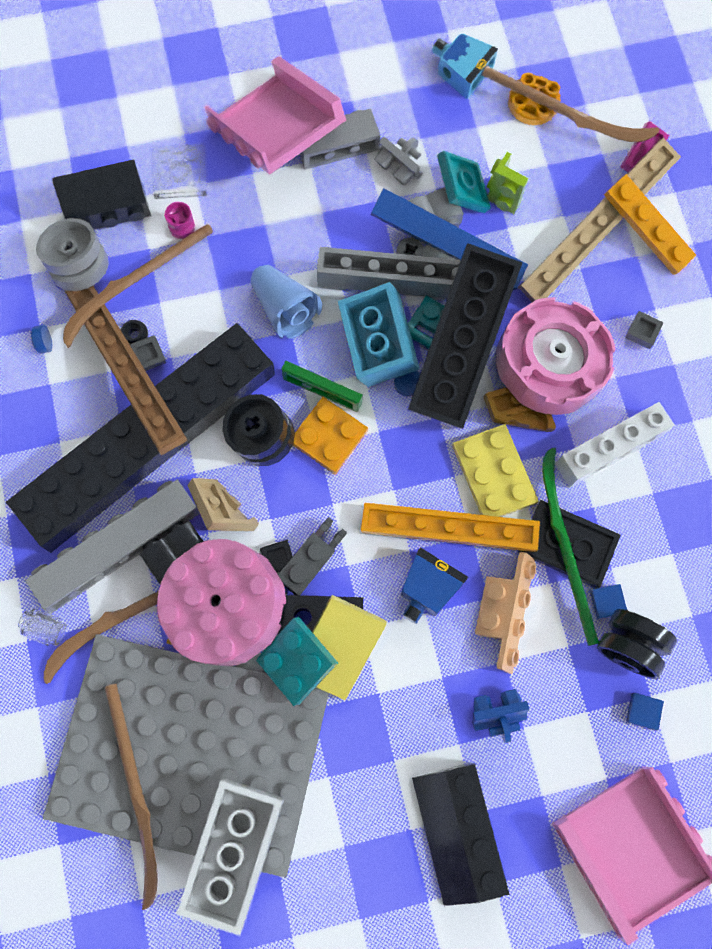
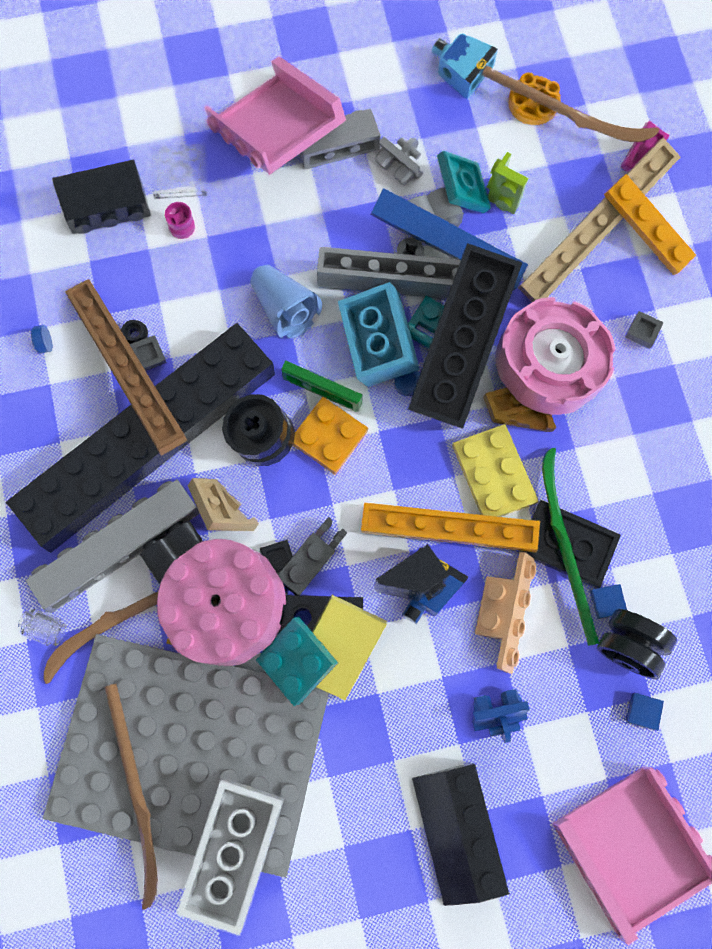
light grey wheel [36,218,109,291] -> none
medium nougat piece [63,223,213,348] -> none
white brick [555,402,675,488] -> none
none -> black slope [374,544,450,601]

